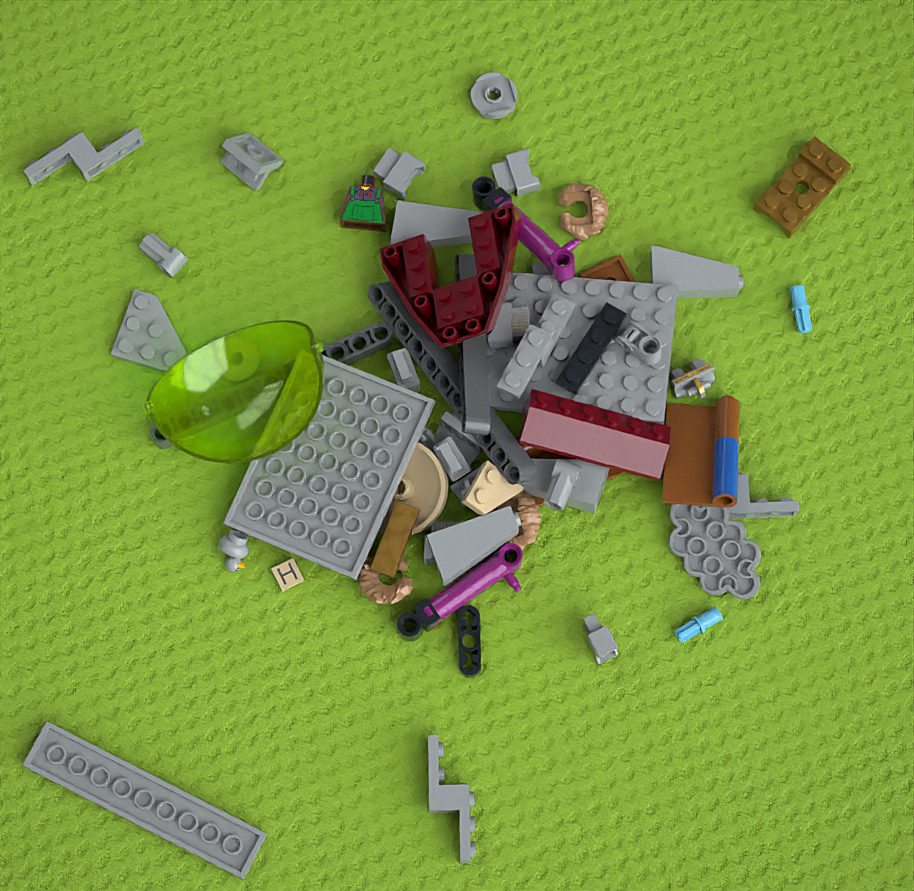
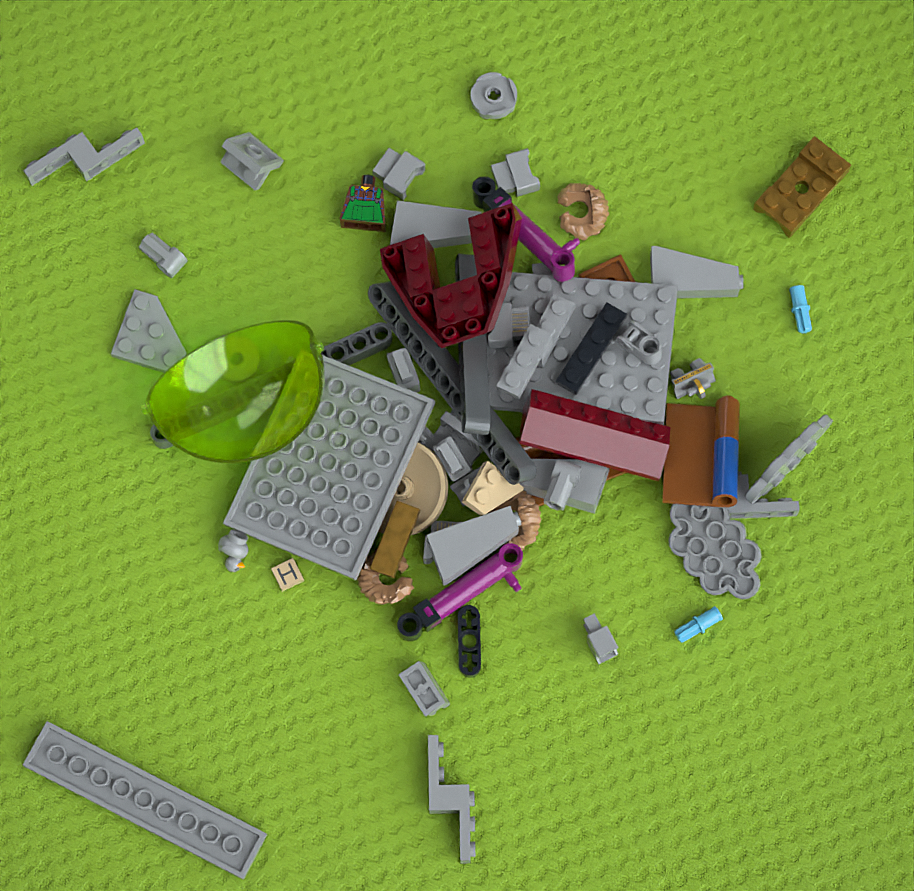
none -> light grey hinge [399,661,450,717]
none -> light grey plate [745,415,833,504]

